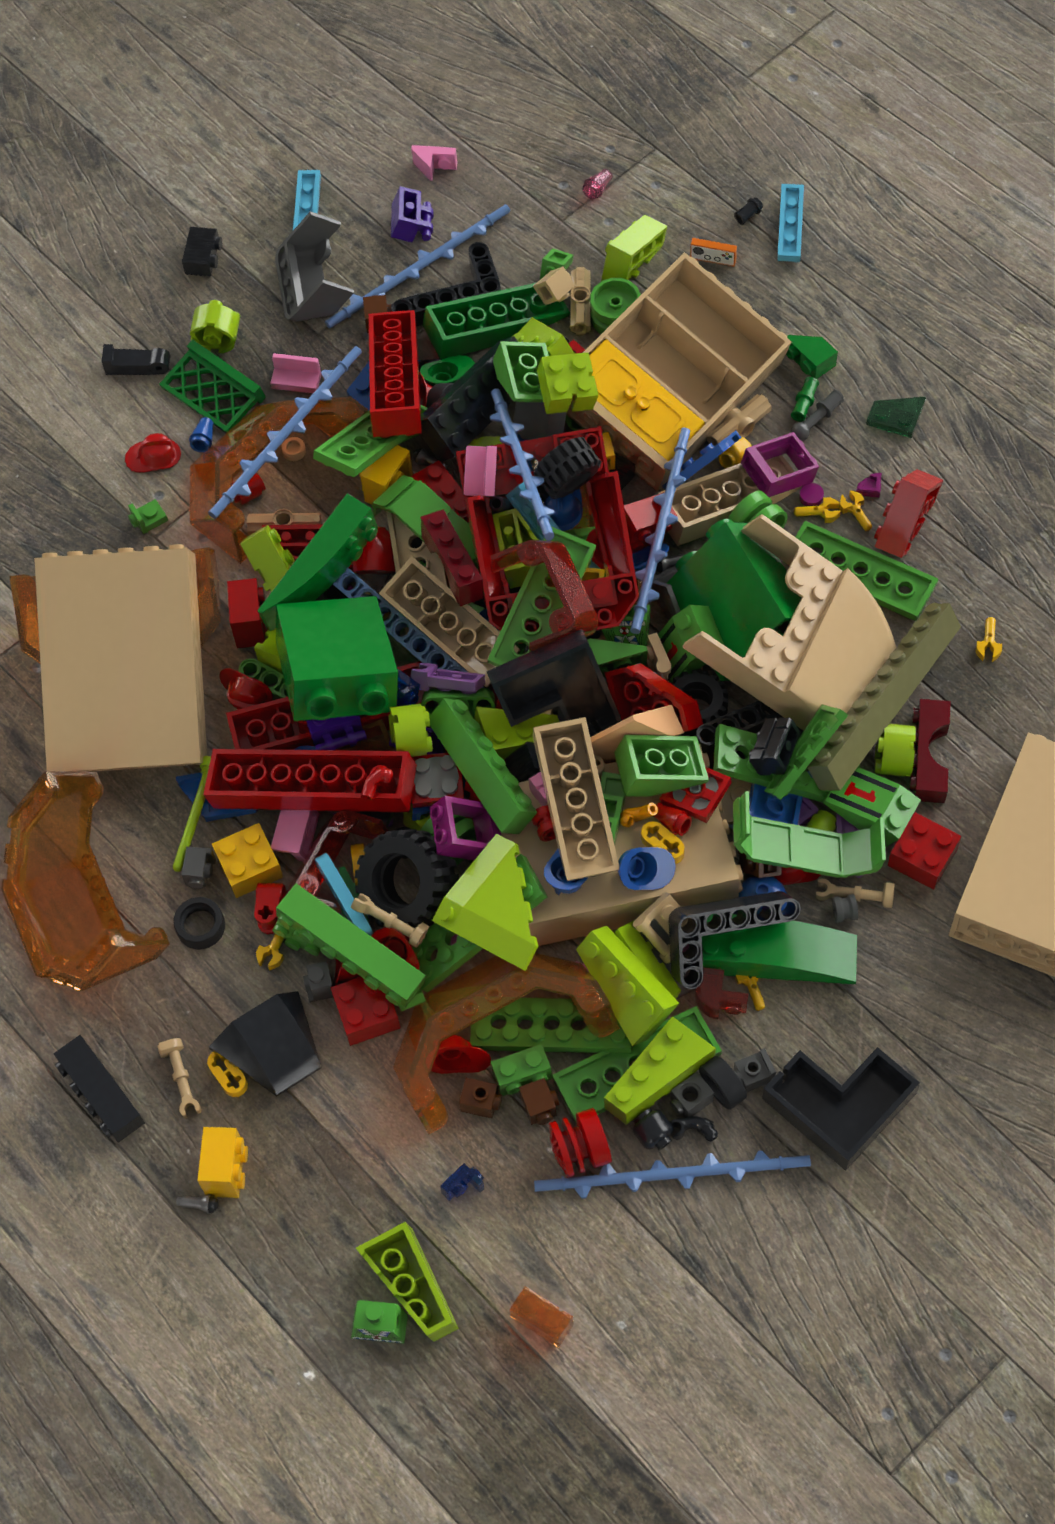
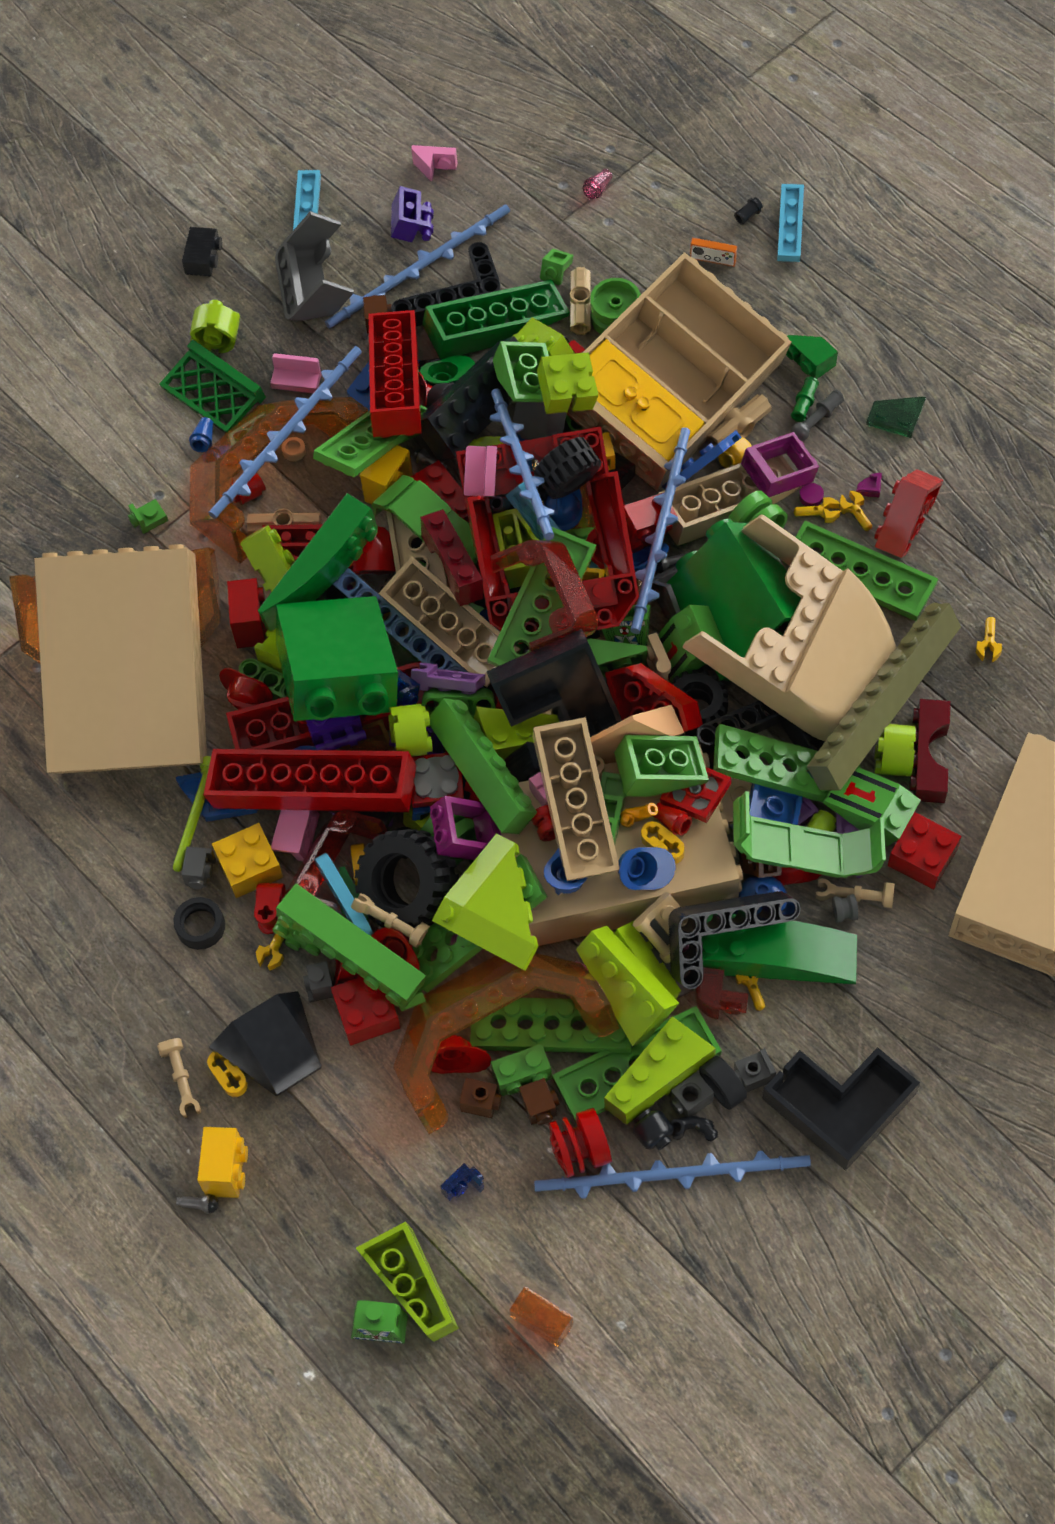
clear orange windscreen [1,771,170,991] -> none
black brick [53,1035,145,1143] -> none
black leg [101,344,171,375] -> none
red piece [125,433,181,473] -> none
red arm [360,766,393,801] -> none
tan brick [533,266,576,305] -> none
lime wedge [601,215,667,281] -> none
black brick [749,717,801,775] -> none
bright green wing [764,704,848,800] -> none

